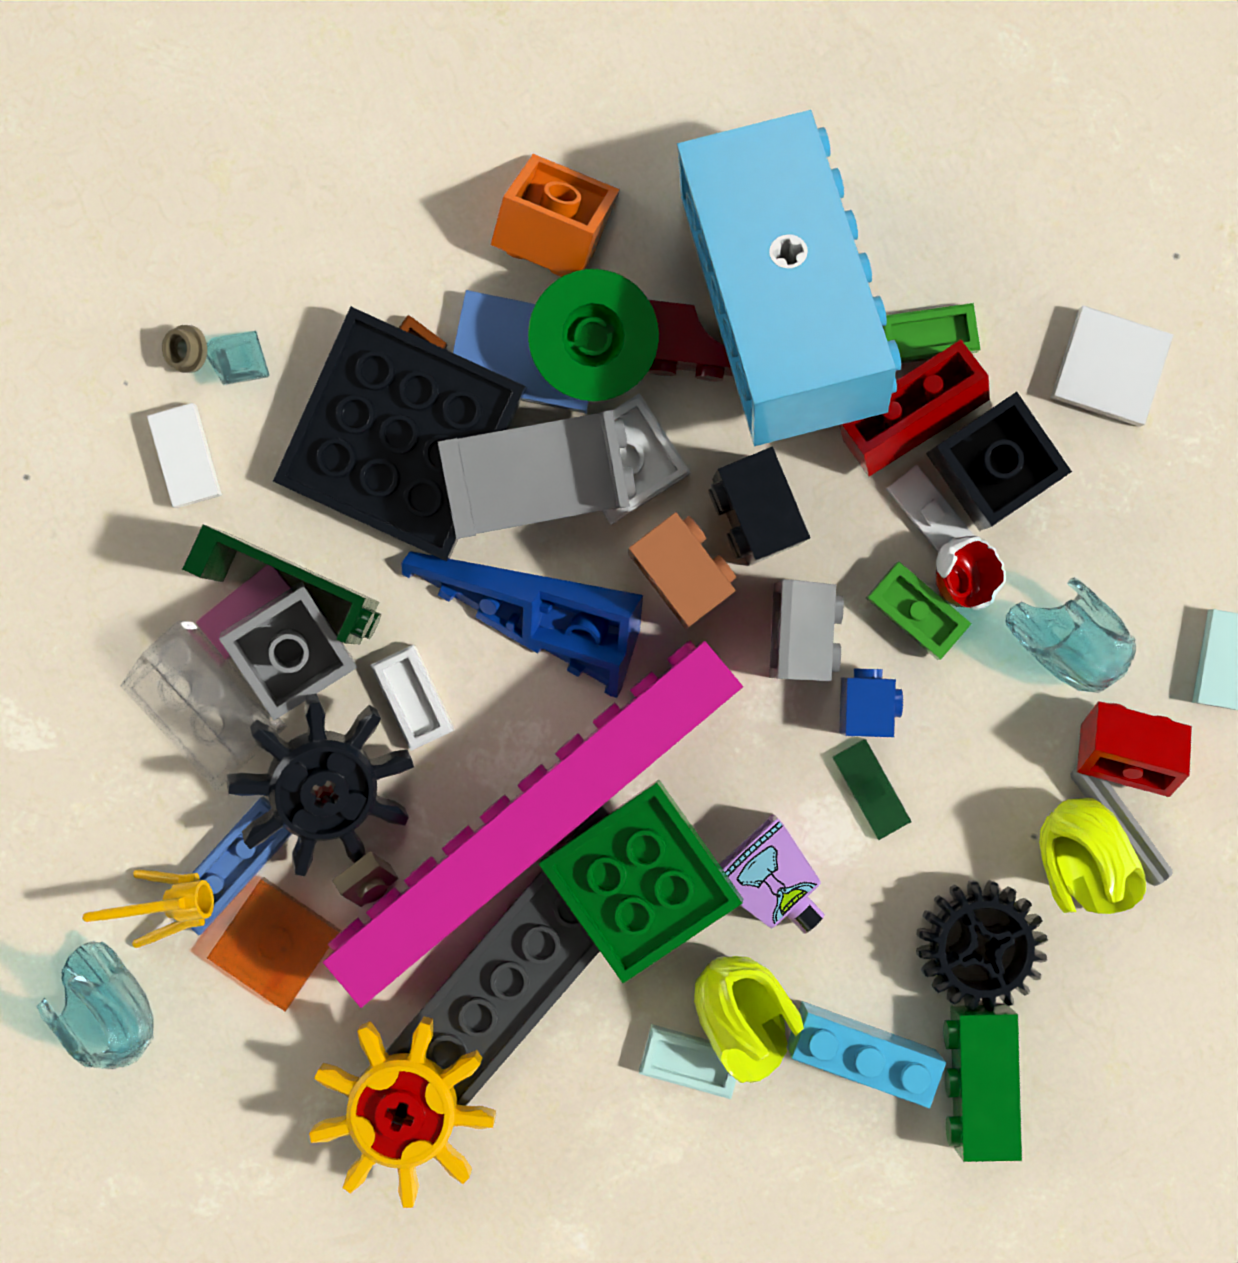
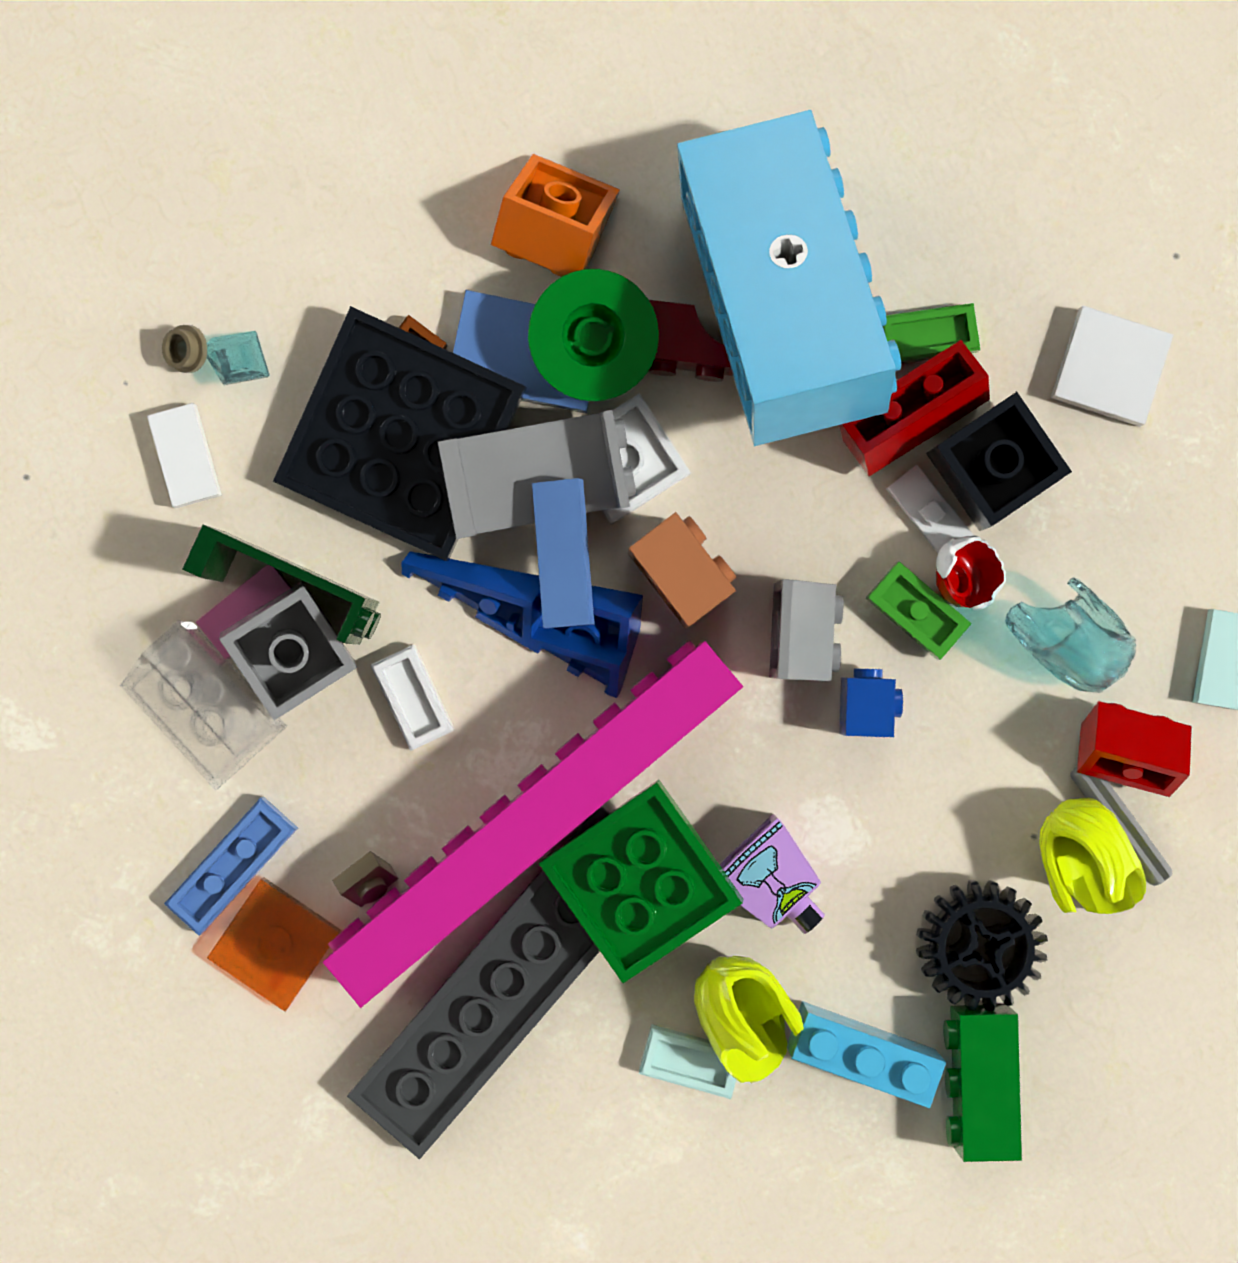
clear light blue hair [37,941,154,1069] -> none
yellow plant [82,869,214,948] -> none
black gear [227,694,414,876] -> none
yellow gear [309,1016,496,1208] -> none
black brick [708,446,811,566] -> none
clear green piece [832,738,912,840] -> none
none -> medium blue tile [532,478,594,628]

